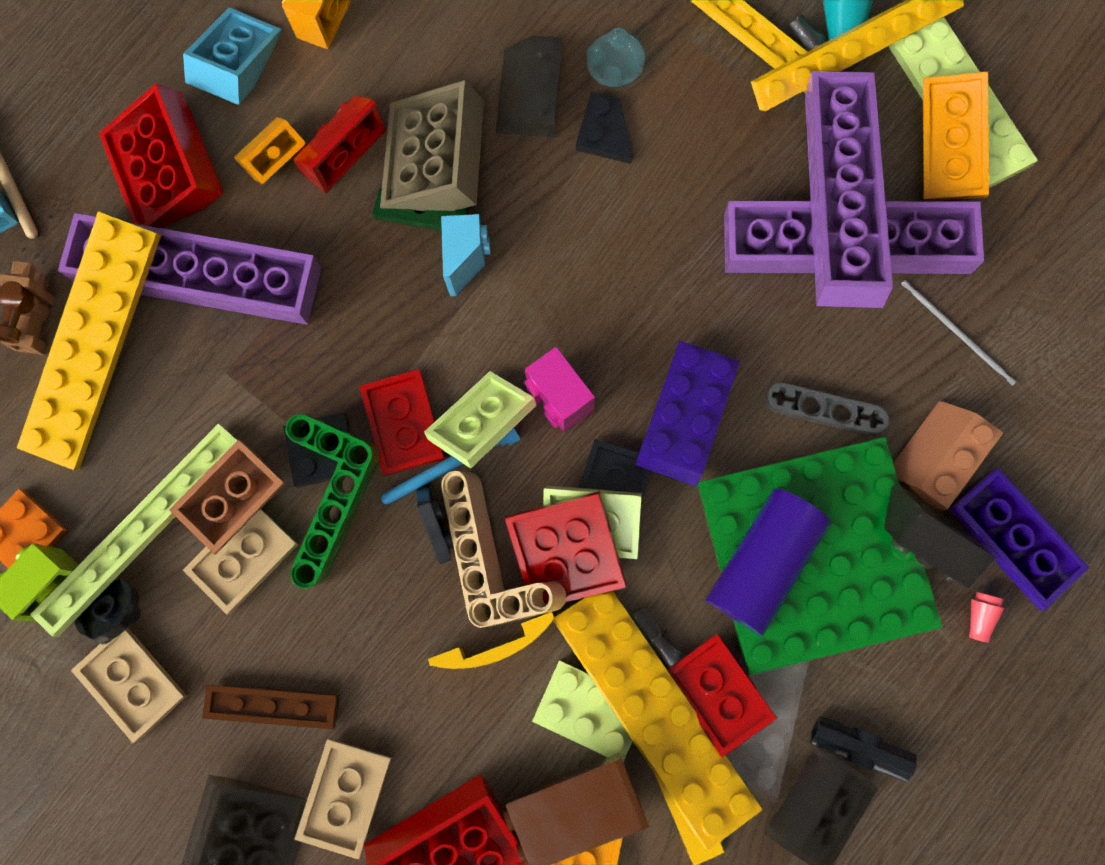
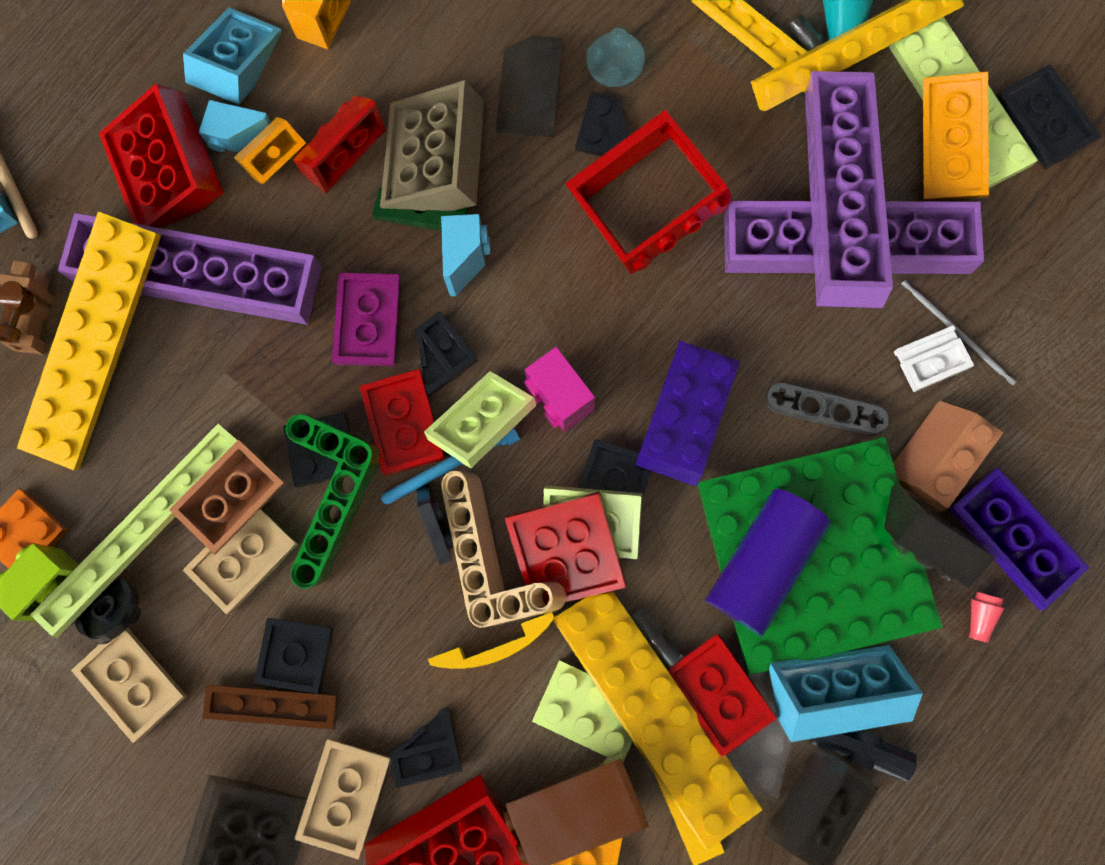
none -> medium azure slope [198,100,271,152]
none -> black plate [254,618,333,694]
none -> magenta plate [332,273,401,367]
none -> black wing [390,707,463,788]
none -> black wing [415,311,478,397]
none -> red window [565,110,733,275]
none -> medium azure slope [769,645,923,742]
none -> white plate [894,325,974,392]
none -> black plate [996,64,1101,170]

